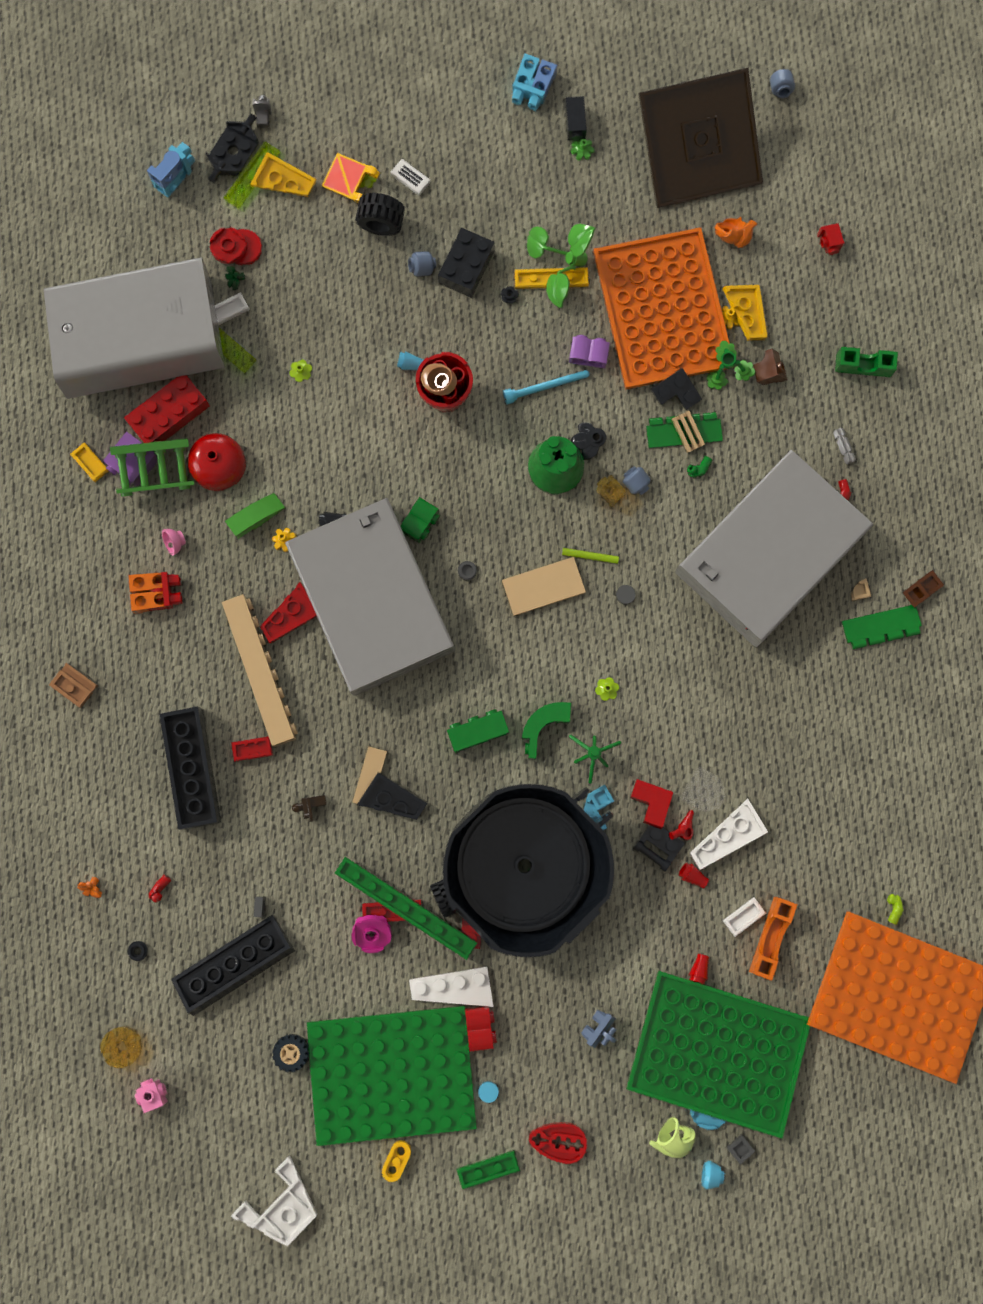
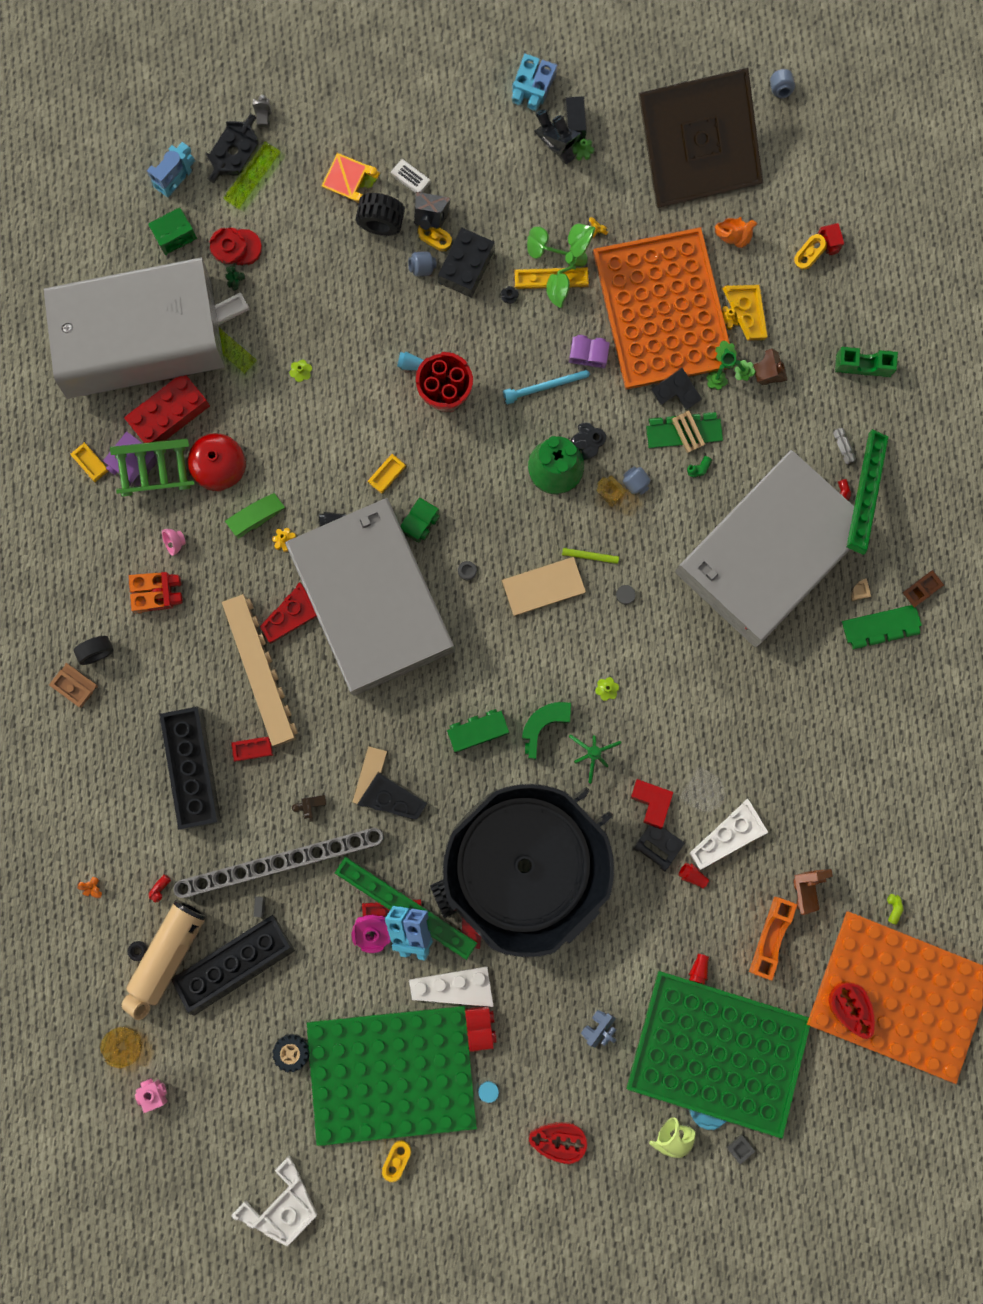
yellow wing [250,152,316,197] -> none
medium nougat hat [421,363,457,396] -> none
green tile [456,1150,520,1190] -> none
medium azure tile [584,785,614,830] -> none
red animal [669,810,694,840] -> none
medium azure cone [701,1160,724,1190] -> none
white tile [722,897,766,937] -> none
none -> black tyre [73,636,114,665]
none -> tan piece [122,900,207,1020]
none -> green bracket [148,208,197,255]
none -> light grey beam [174,828,384,898]
none -> yellow tile [367,454,406,494]
none -> hips [385,906,433,960]
none -> black torso [414,192,450,230]
none -> yellow plate [418,226,452,252]
none -> black connector [534,109,581,164]
none -> yellow plant [589,217,609,238]
none -> yellow plate [794,234,827,270]
none -> dark orange bracket [794,869,833,915]
none -> red piece [829,982,875,1039]
none -> green tile [846,429,889,555]

